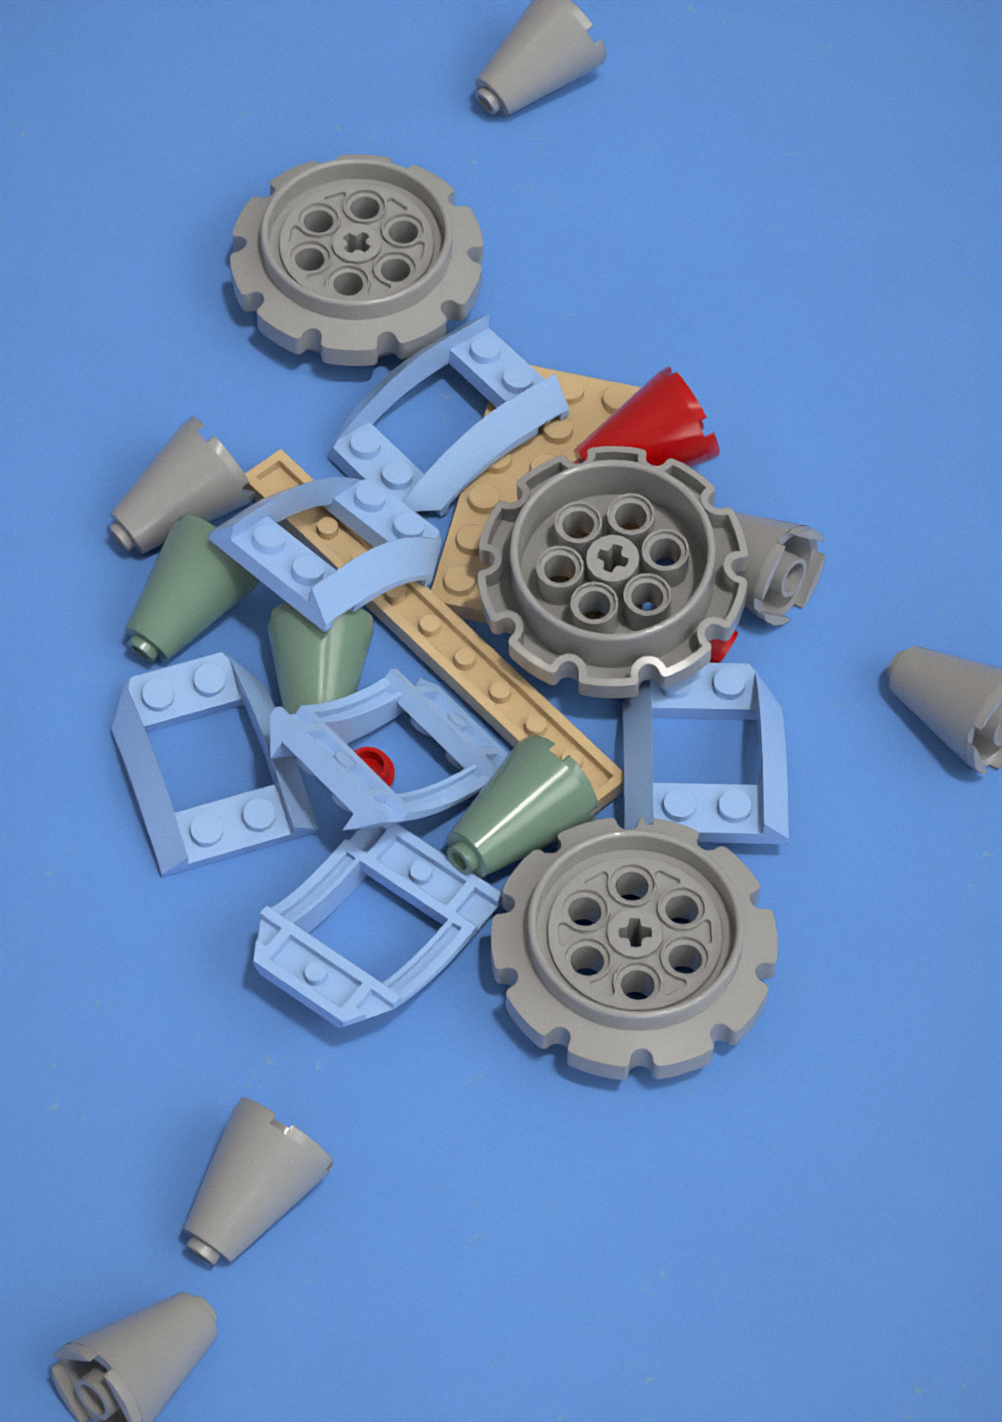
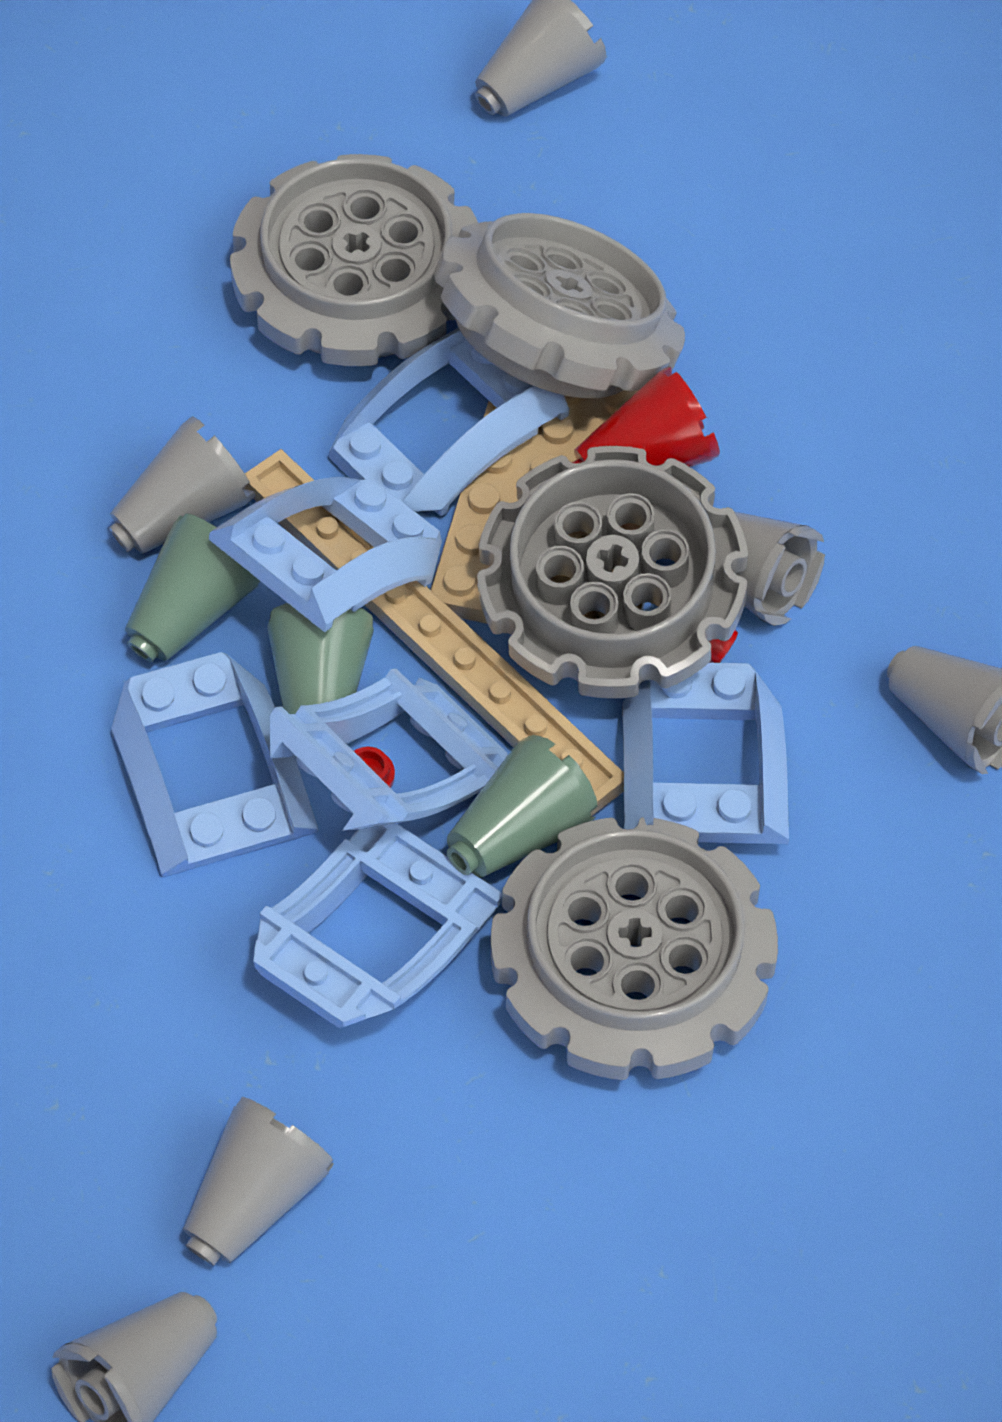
none -> light grey piece [435,213,685,398]

